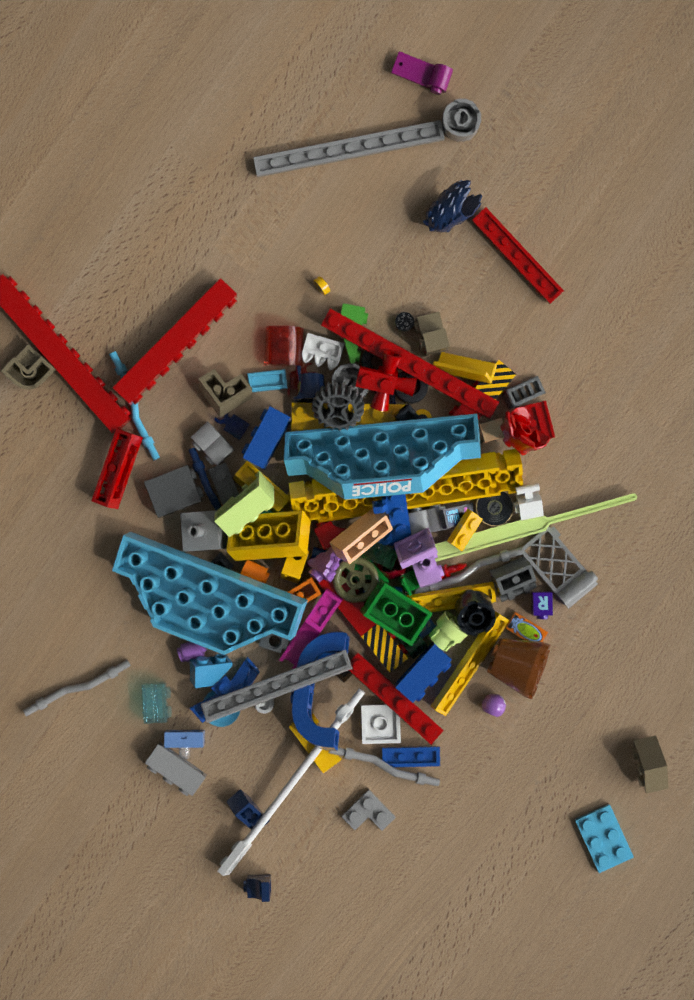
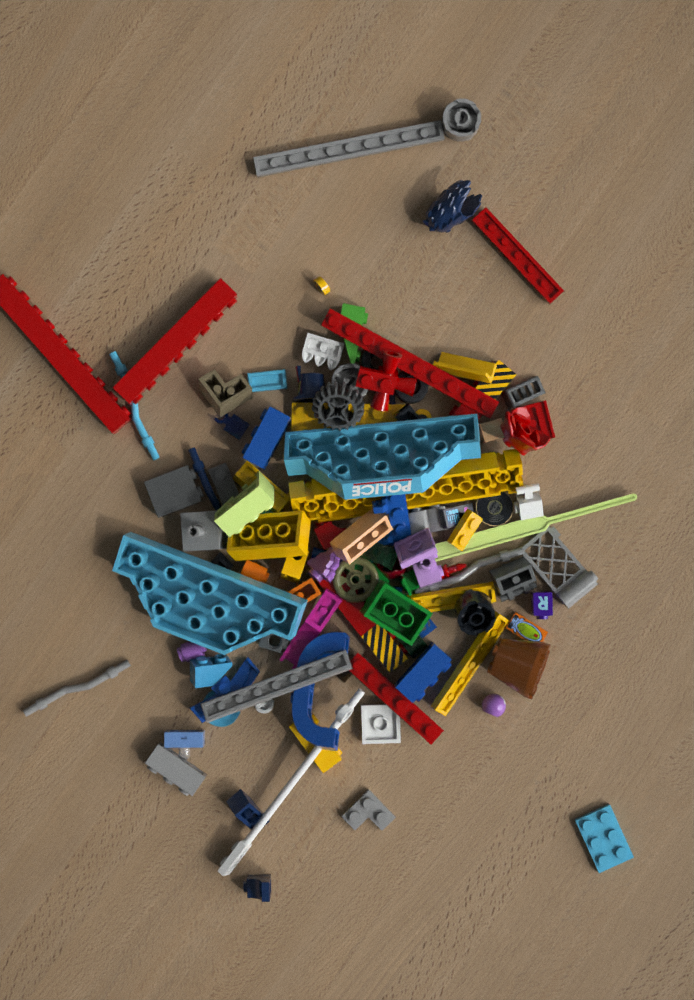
dark tan brick [1,344,56,390] -> none
red brick [91,428,143,509] -> none
clear light blue brick [142,682,172,724] -> none
light grey brick [191,421,235,465] -> none
clear red brick [264,326,304,367] -> none
clear red arm [287,363,316,396] -> none
light grey bar [329,747,440,786] -> none
blue plate [382,746,440,767] -> none
magenta door [391,51,453,95] -> none
black tile [395,312,414,332] -> none
dark tan brick [414,312,450,356] -> none
yellowish green piece [429,611,469,651] -> none
dark tan brick [631,735,668,794] -> none

